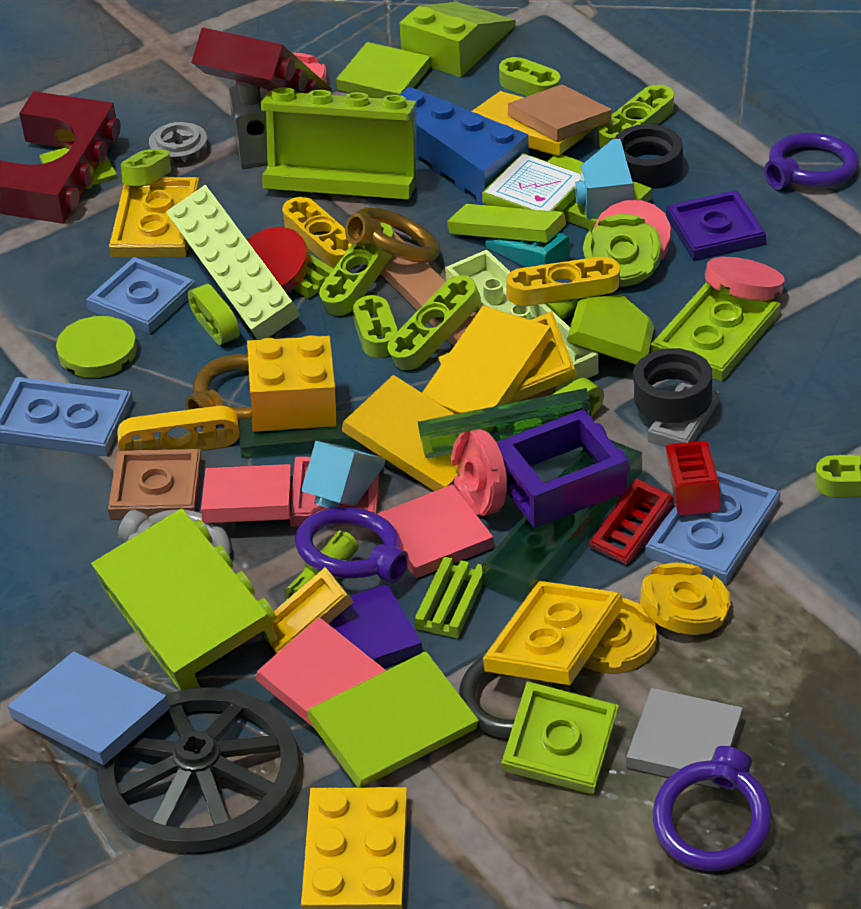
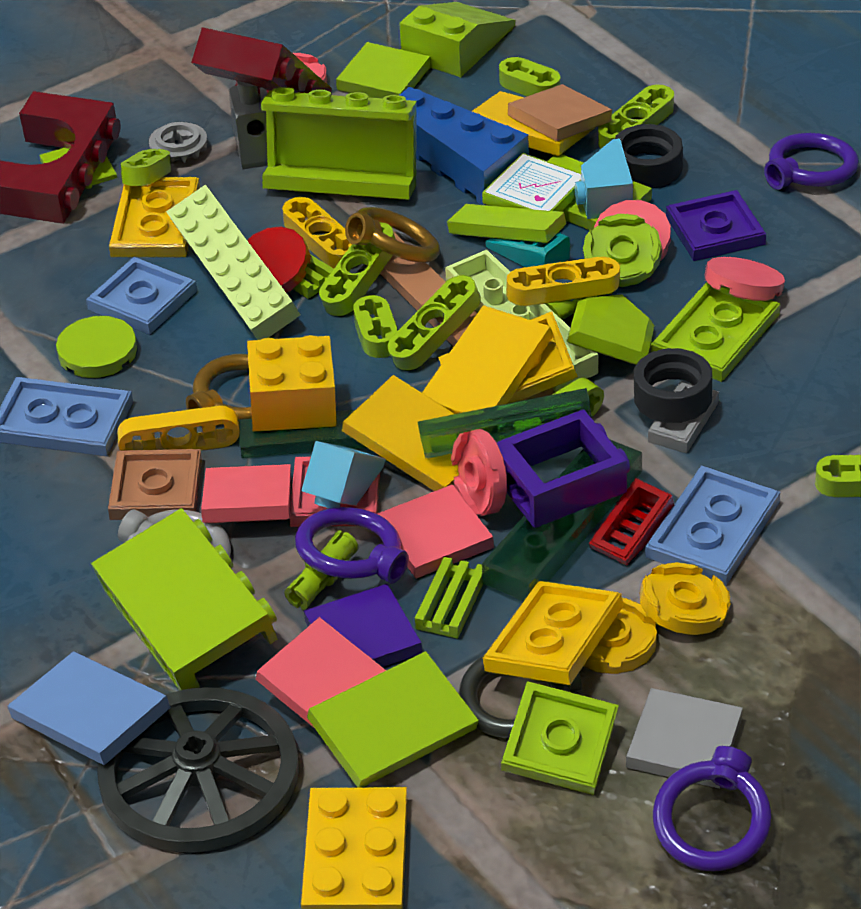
lime beam [188,284,240,345] -> none
yellow tile [270,567,354,653] -> none
red slope [665,441,720,515] -> none

